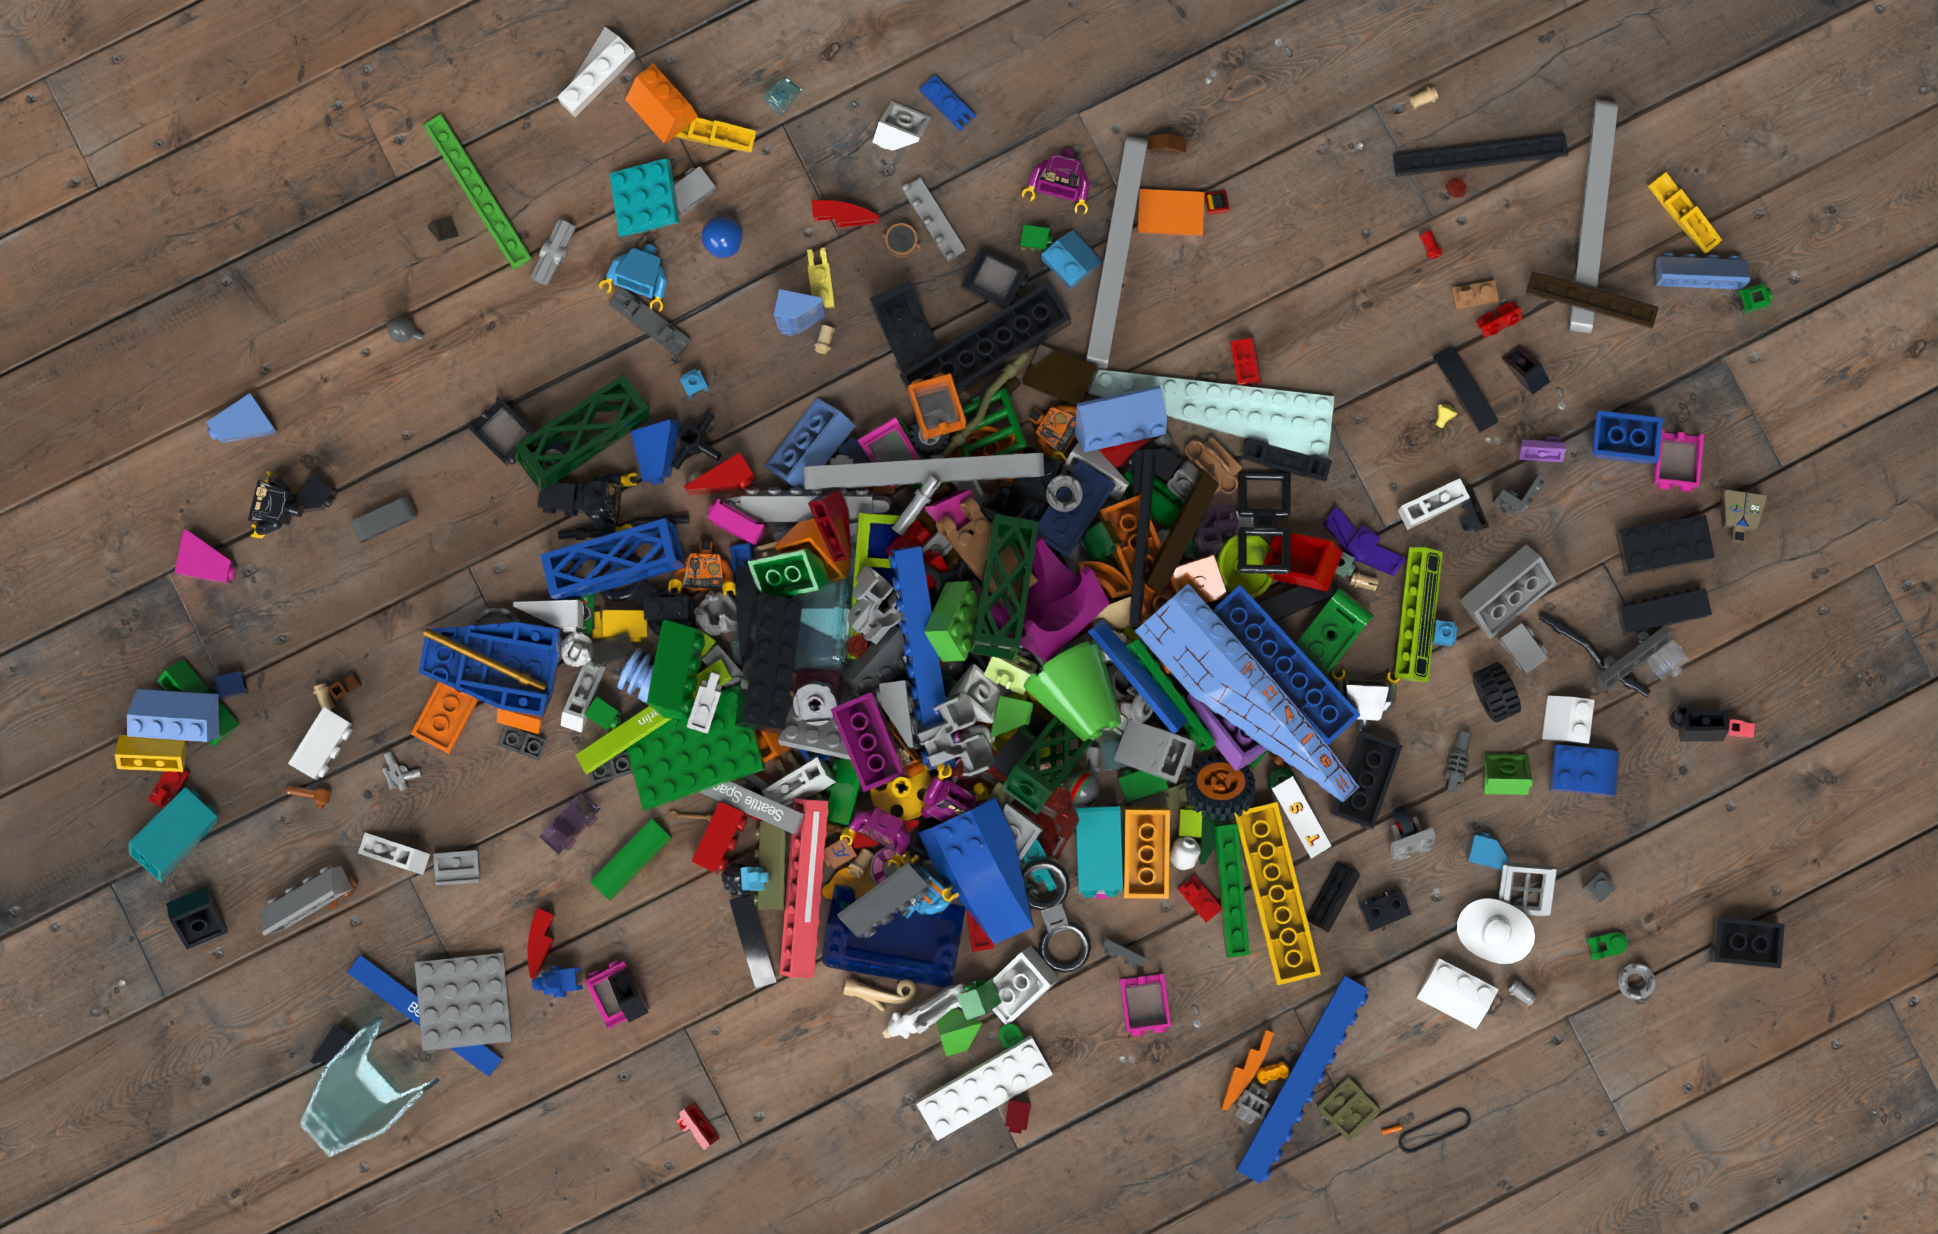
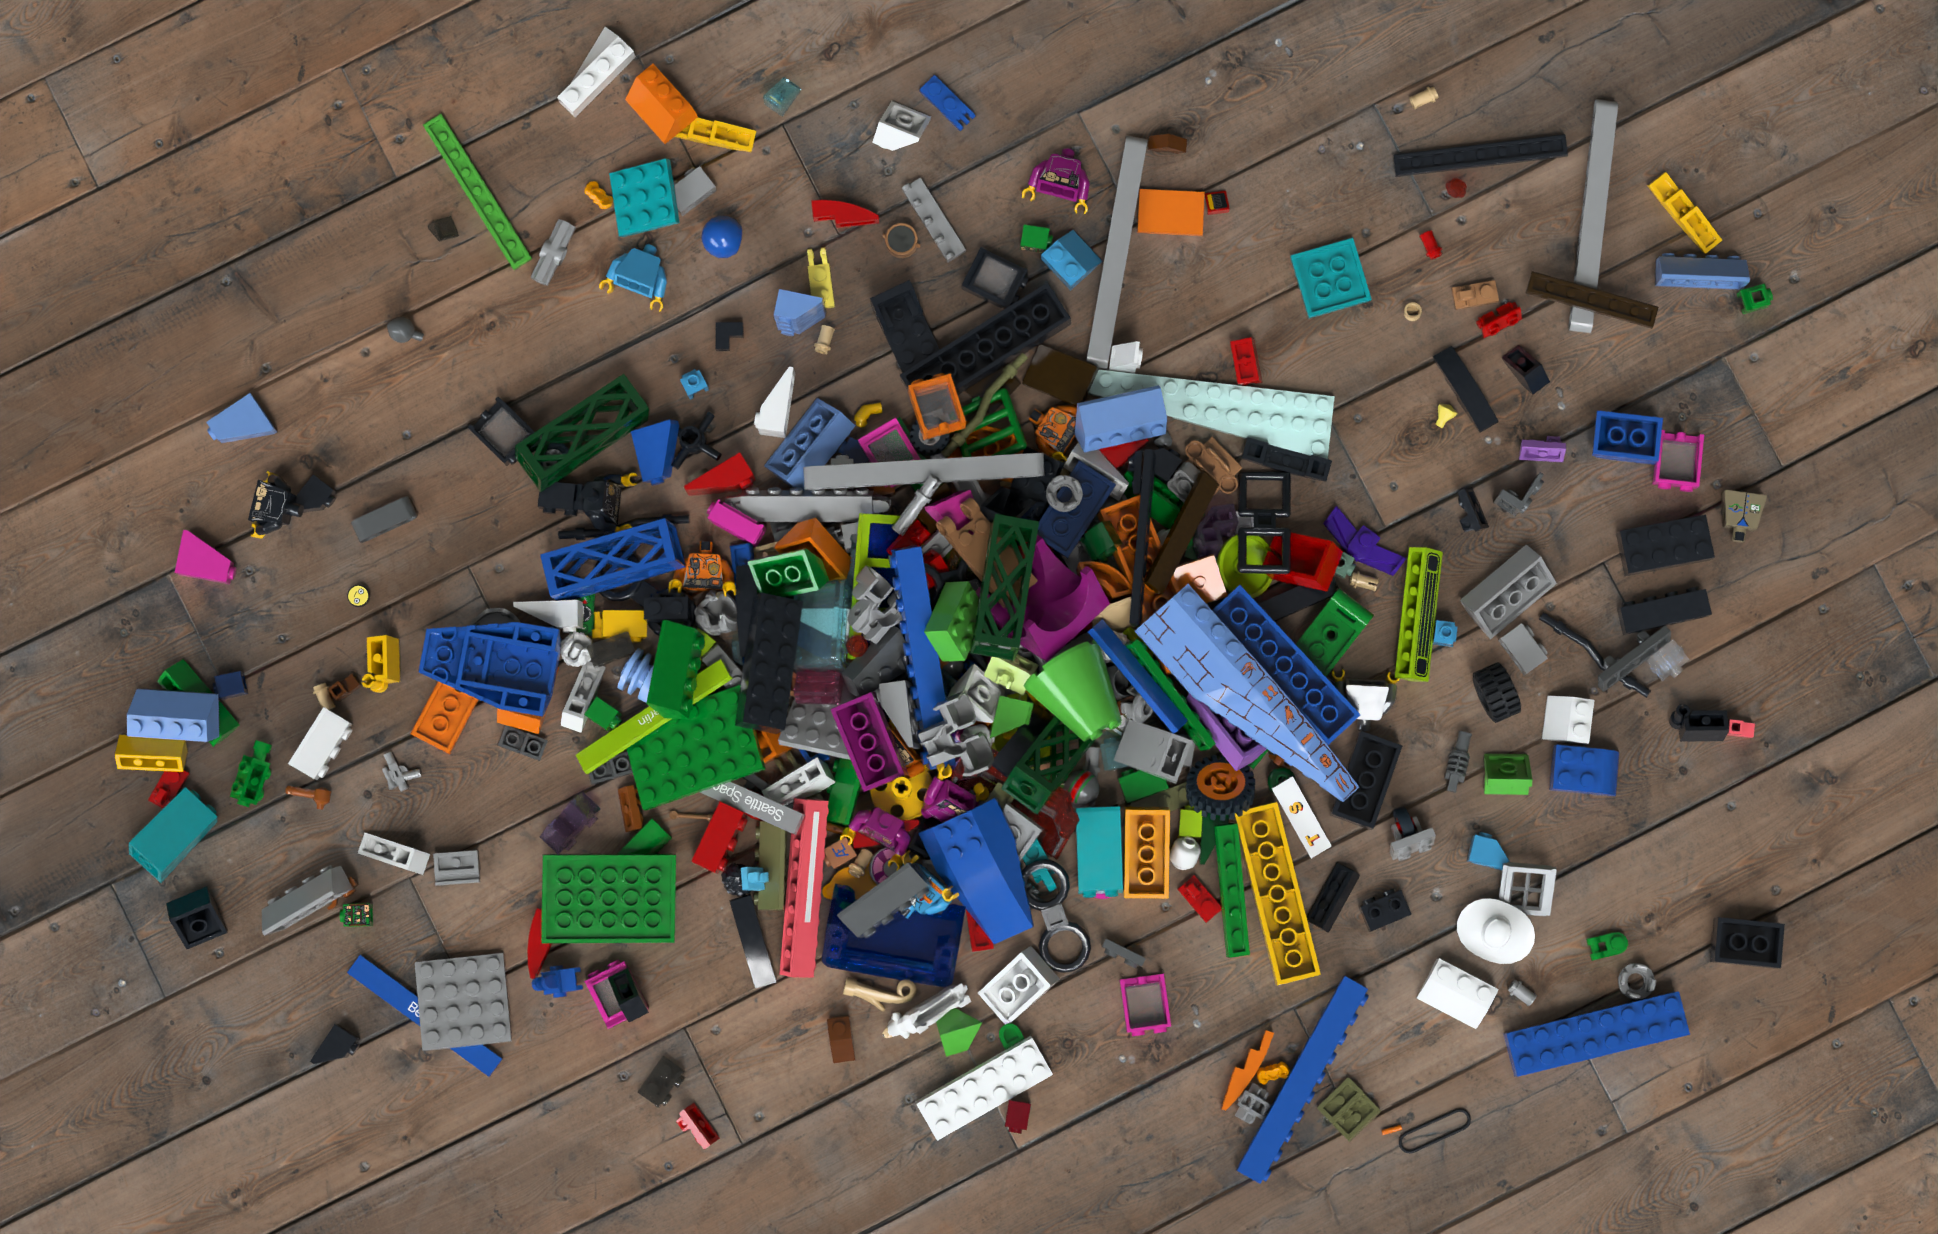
clear light blue windscreen [300,1015,440,1157] -> none
pearl gold bar [423,628,547,692] -> none
dark grey hinge [609,288,691,358] -> none
hinge [687,670,722,734] -> none
plate [793,681,838,725] -> none
dark red slope [808,489,852,562] -> none
green brick [957,977,1002,1020] -> none
white slope [1398,478,1470,530] -> none
dark grey brick [1582,872,1617,904] -> none
none -> green brick [230,740,272,807]
none -> brick [340,903,373,927]
none -> light yellow tile [347,585,370,607]
none -> yellow hinge [362,635,400,693]
none -> green plate [541,854,676,943]
none -> light orange piece [584,181,613,209]
none -> dark orange plate [618,785,643,833]
none -> clear smoke bracket [638,1056,686,1108]
none -> black piece [715,322,744,351]
none -> white slope [754,367,795,438]
none -> reddish brown slope [827,1016,855,1063]
none -> yellow arm [854,402,883,428]
none -> white slope [1109,341,1143,374]
none -> teal plate [1290,238,1372,319]
none -> tan hinge [1404,302,1422,322]
none -> blue brick [1503,991,1690,1077]

